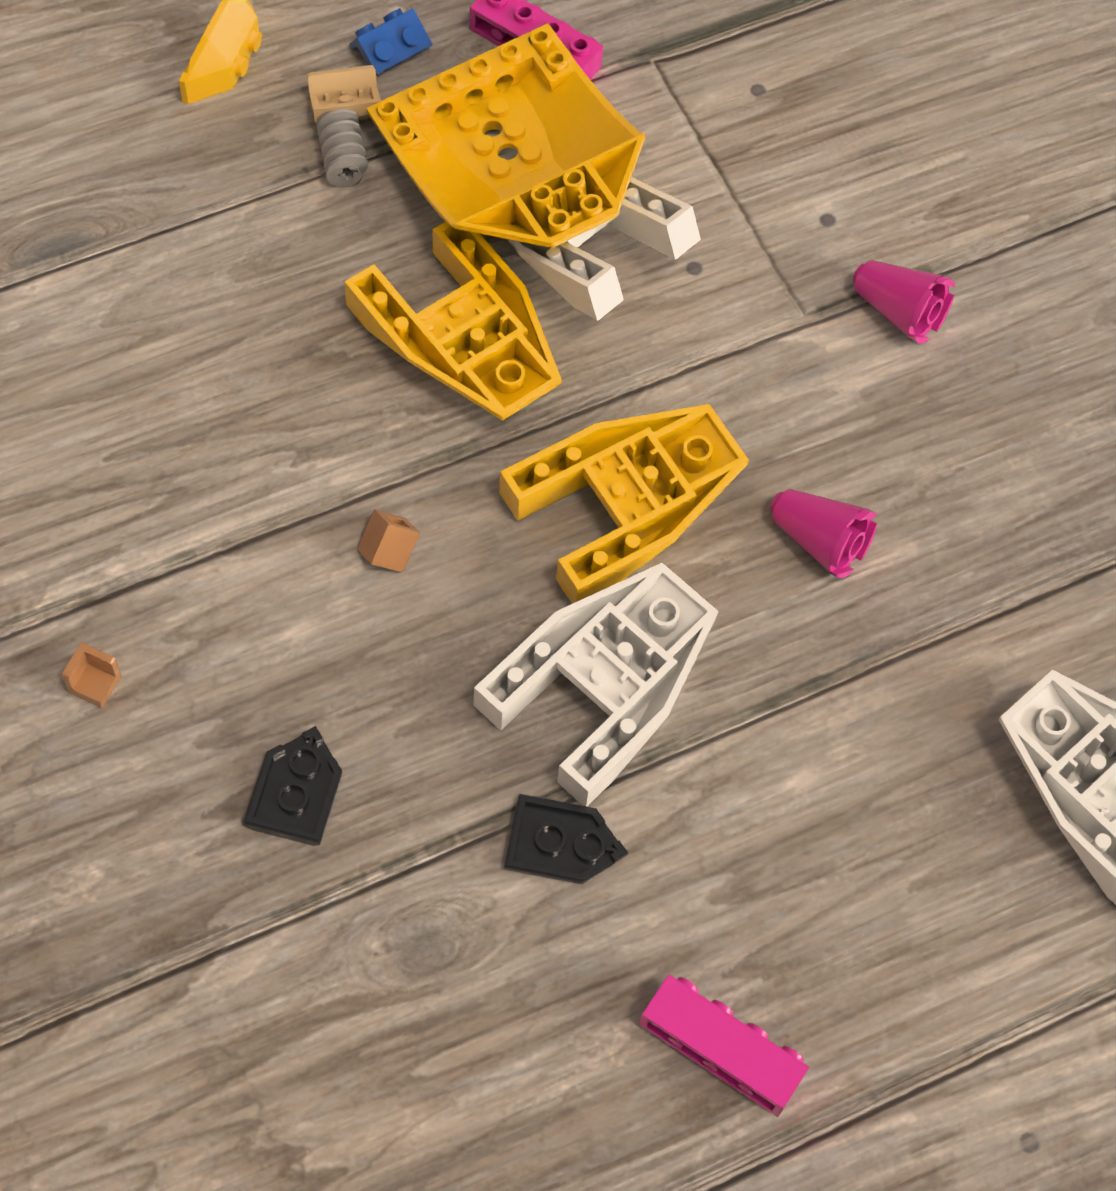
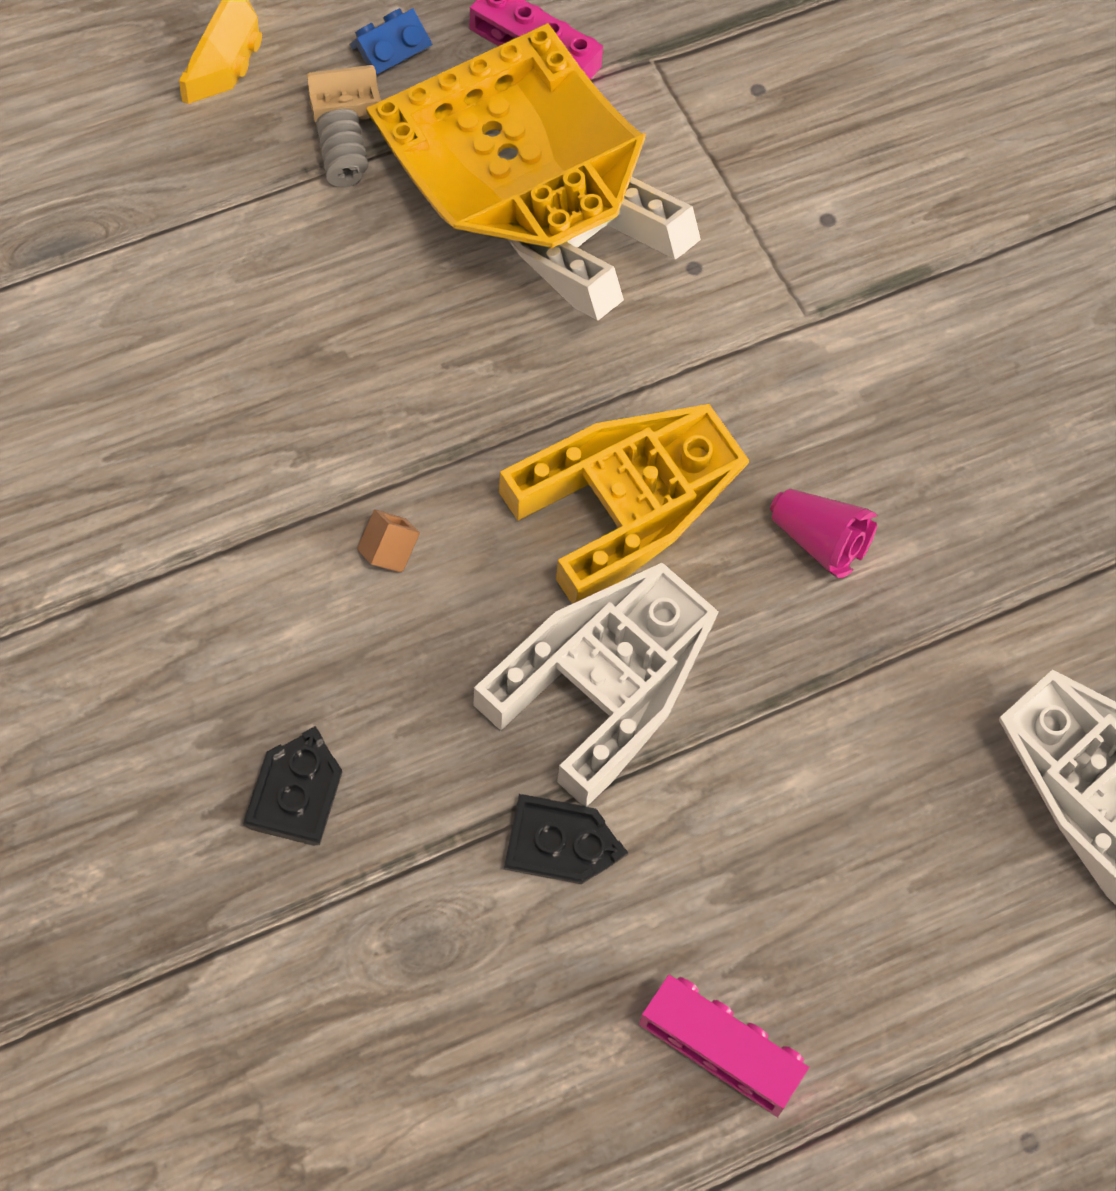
medium nougat panel [62,642,122,708] -> none
yellow wedge [344,222,562,421] -> none
dark pink cone [853,260,955,344] -> none

